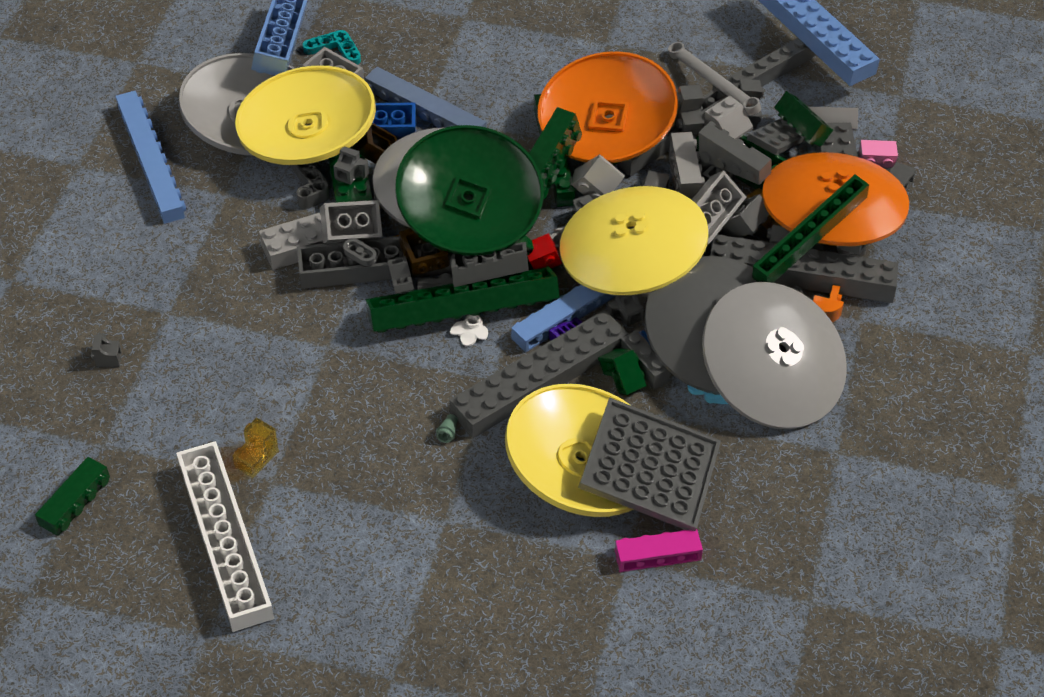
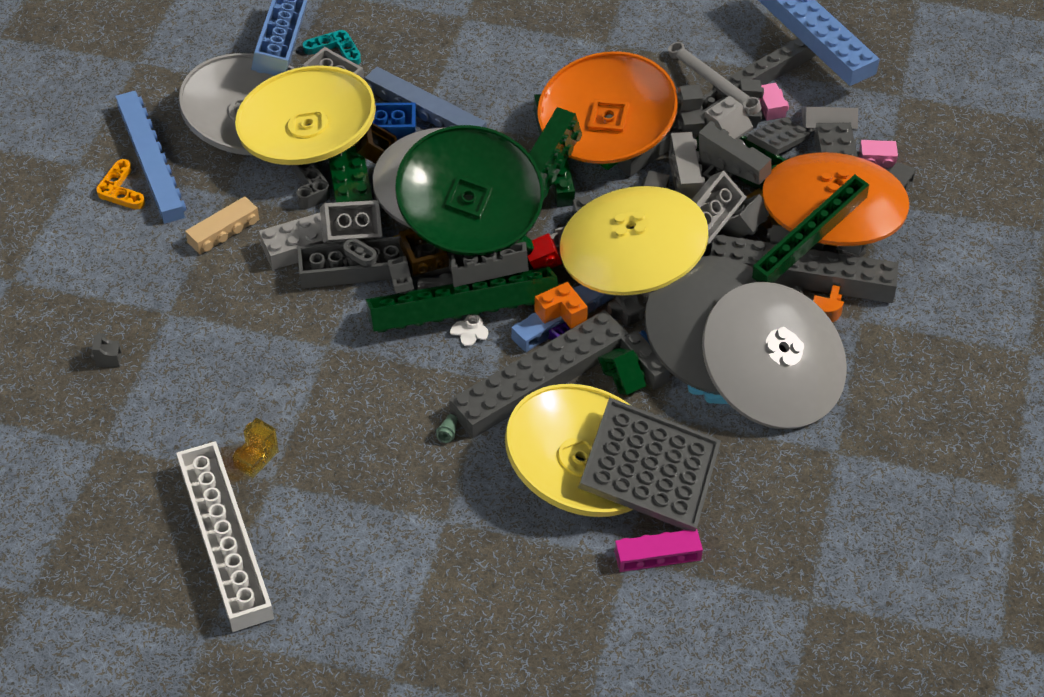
dark green brick [35,457,110,536] -> none
dark grey brick [334,146,369,184] -> none
light grey slope [571,154,625,200] -> none
dark green brick [774,91,833,147] -> none
none -> light orange beam [96,159,145,210]
none -> tan brick [185,196,259,255]
none -> orange brick [535,282,588,329]
none -> bright pink brick [760,83,789,121]

